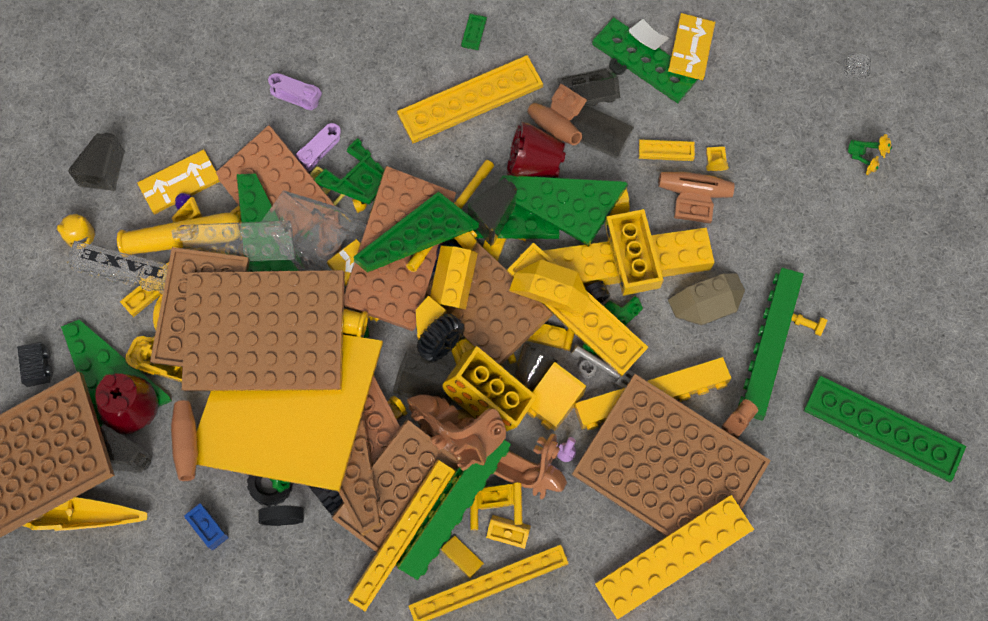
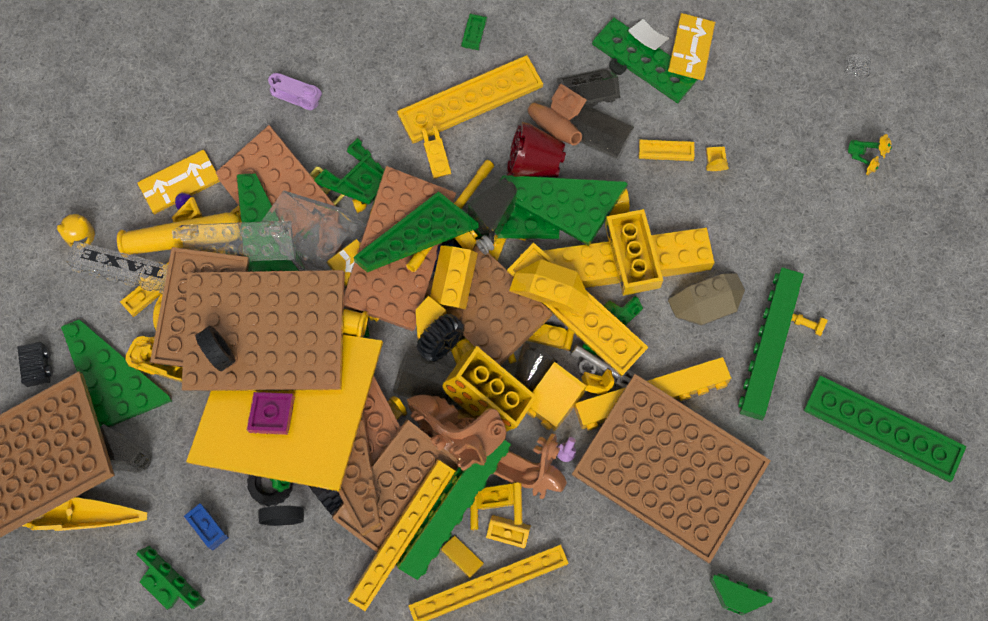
clear smoke slope [68,133,125,191] -> none
dark red cone [96,373,158,434] -> none
nougat plate [171,400,198,481] -> none
lavender piece [295,123,341,172] -> none
black wheel [585,281,610,303] -> none
yellow plate [594,495,754,620] -> none
nougat plate [658,172,735,223] -> none
nougat piece [721,399,758,438] -> none
none -> green bracket [136,546,205,610]
none -> black tyre [195,326,236,372]
none -> magenta plate [247,392,295,435]
none -> yellow hinge [421,125,451,179]
none -> light grey bush [476,235,494,255]
none -> yellow bracket [581,369,614,395]
none -> green slope [710,573,773,615]

